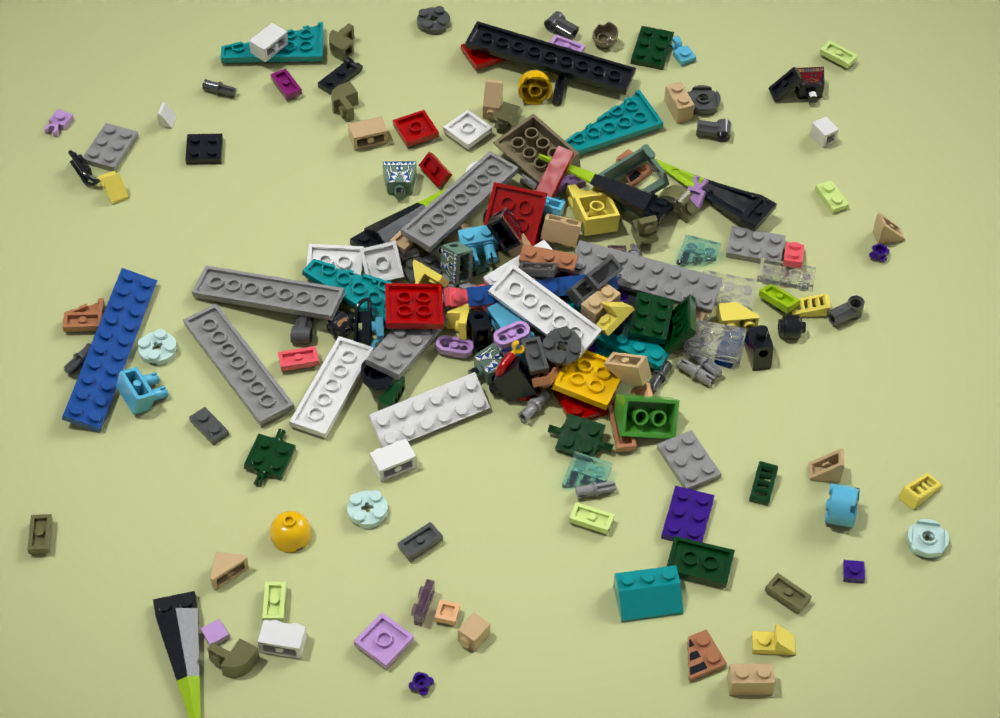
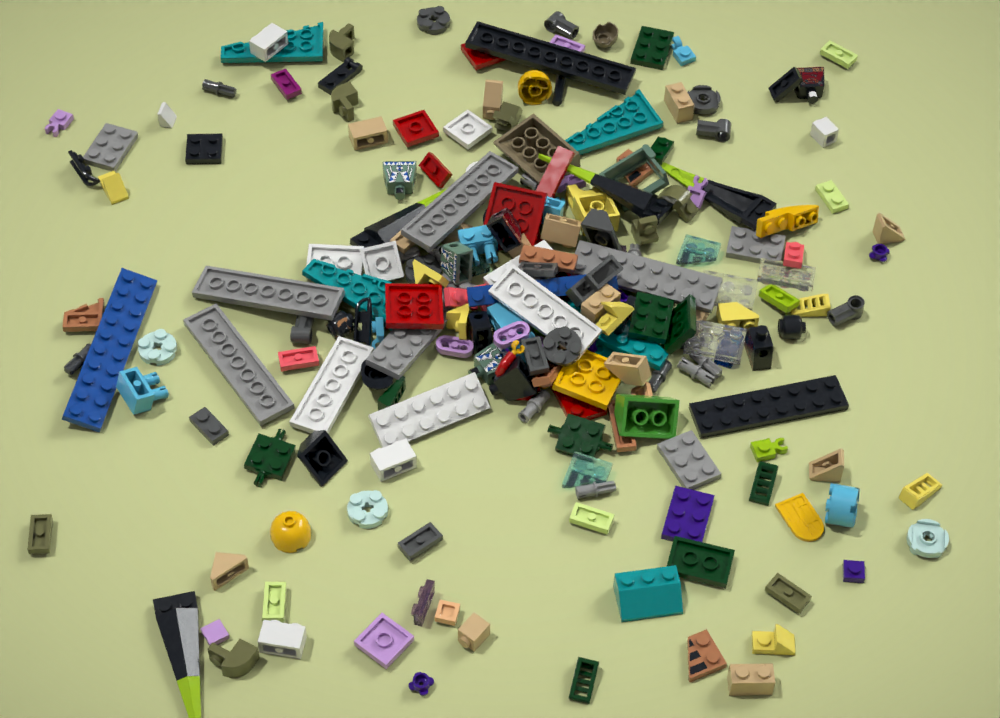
none -> black slope [297,430,348,487]
none -> dark green slope [569,657,599,704]
none -> dark grey slope [581,208,622,251]
none -> dark green plate [651,136,674,165]
none -> black plate [689,375,849,439]
none -> lime plate [750,438,788,462]
none -> yellow slope [756,205,819,238]
none -> yellow window [775,493,824,542]

